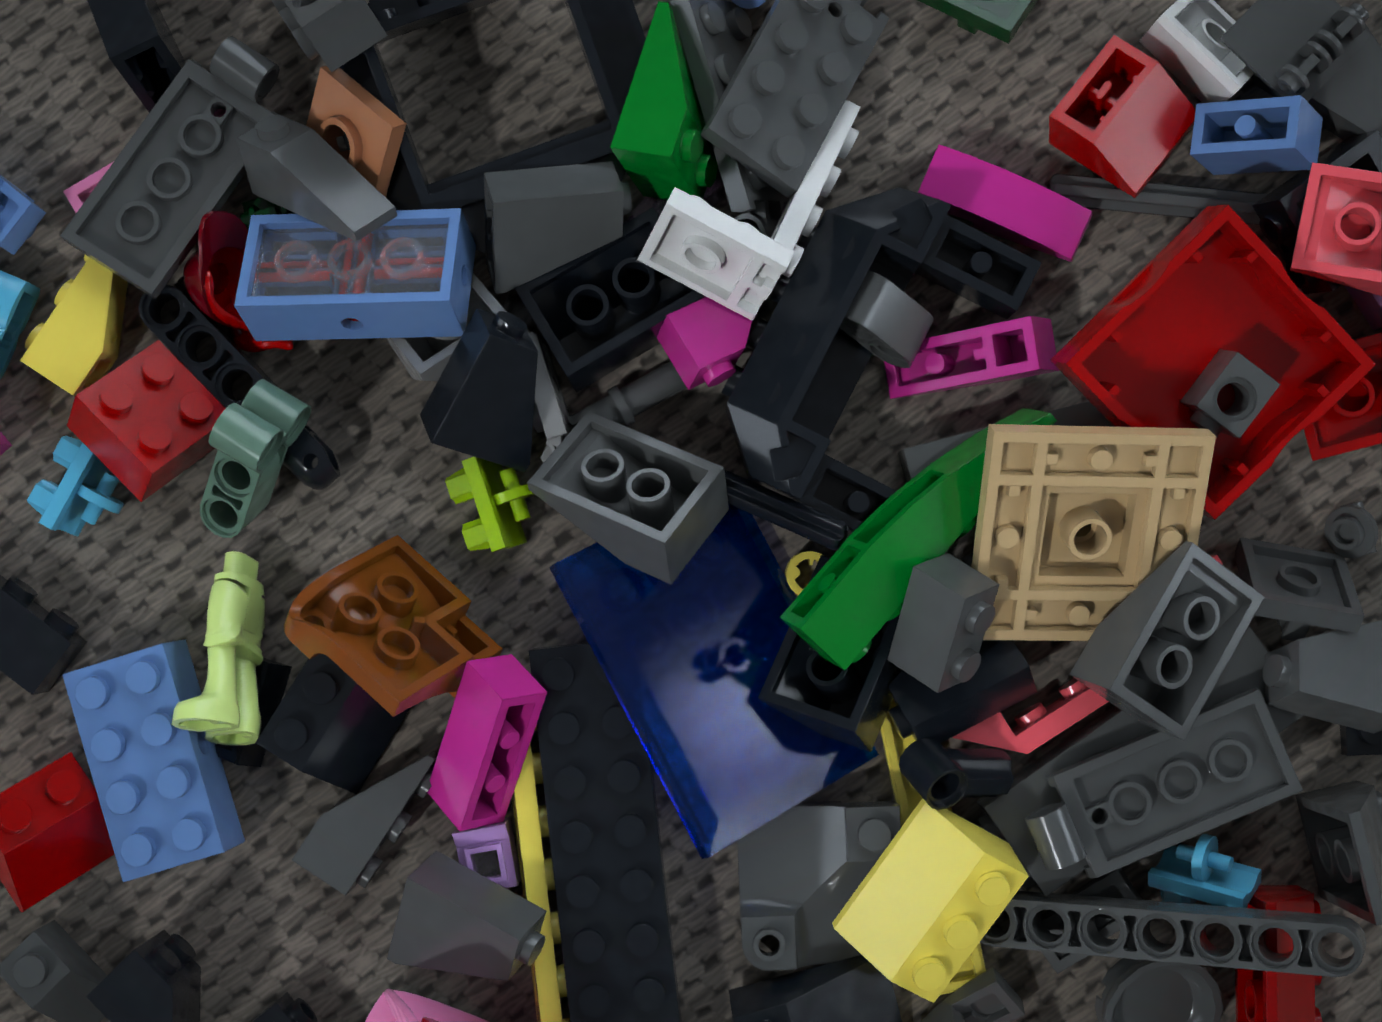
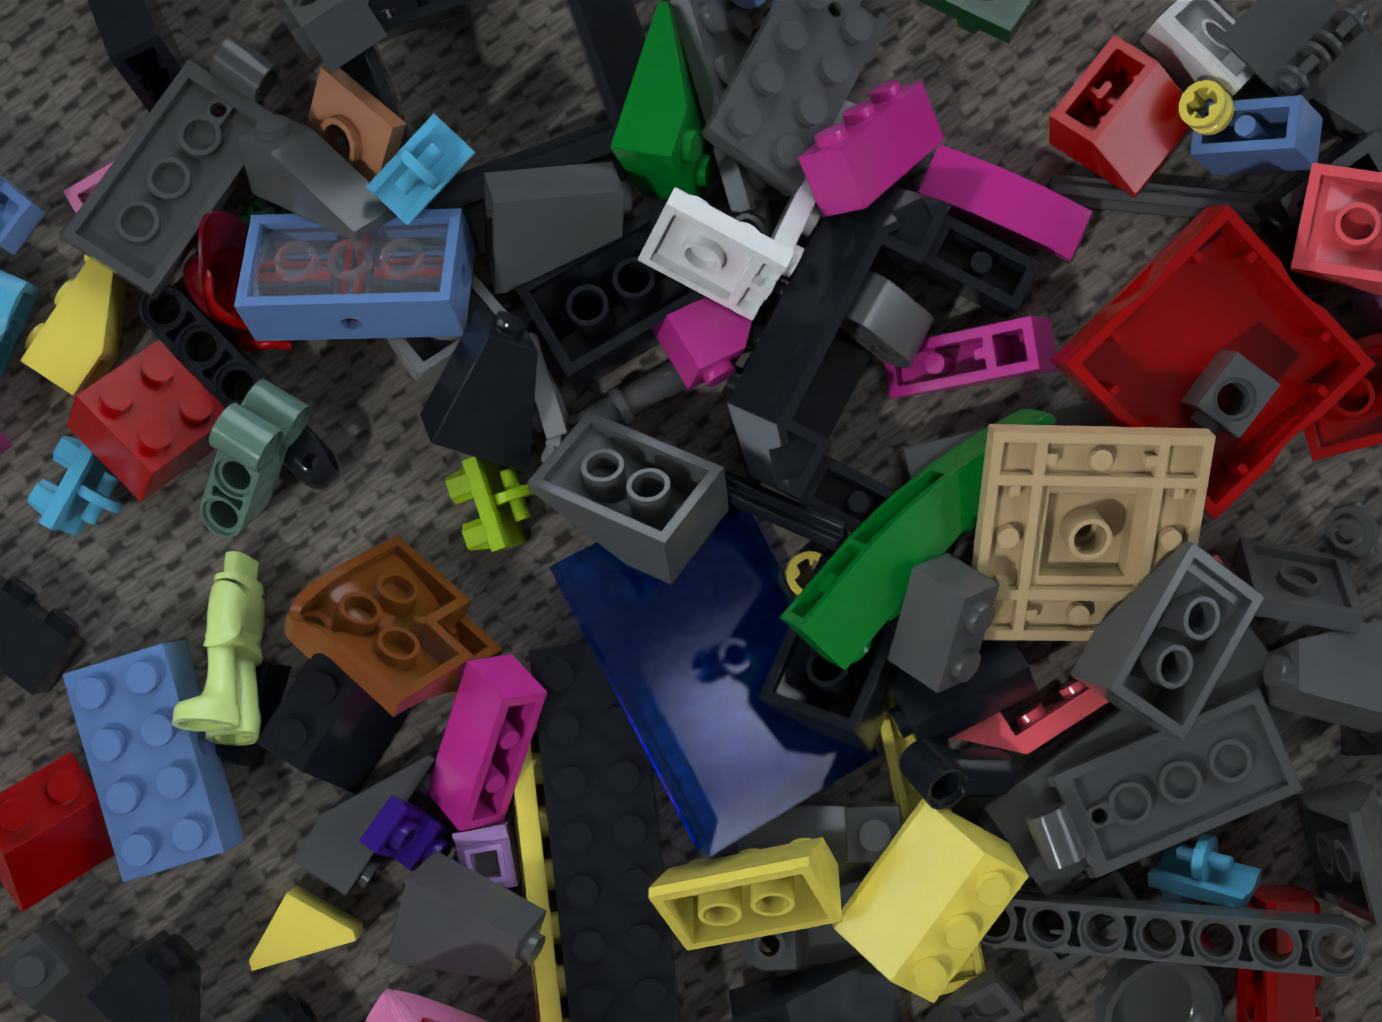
none -> light yellow slope [249,885,365,971]
none -> dark purple slope [359,795,456,871]
none -> medium azure hips [366,113,476,226]
none -> light yellow slope [648,837,842,951]
none -> dark pink brick [798,80,944,217]
none -> light yellow bush [1179,80,1235,136]

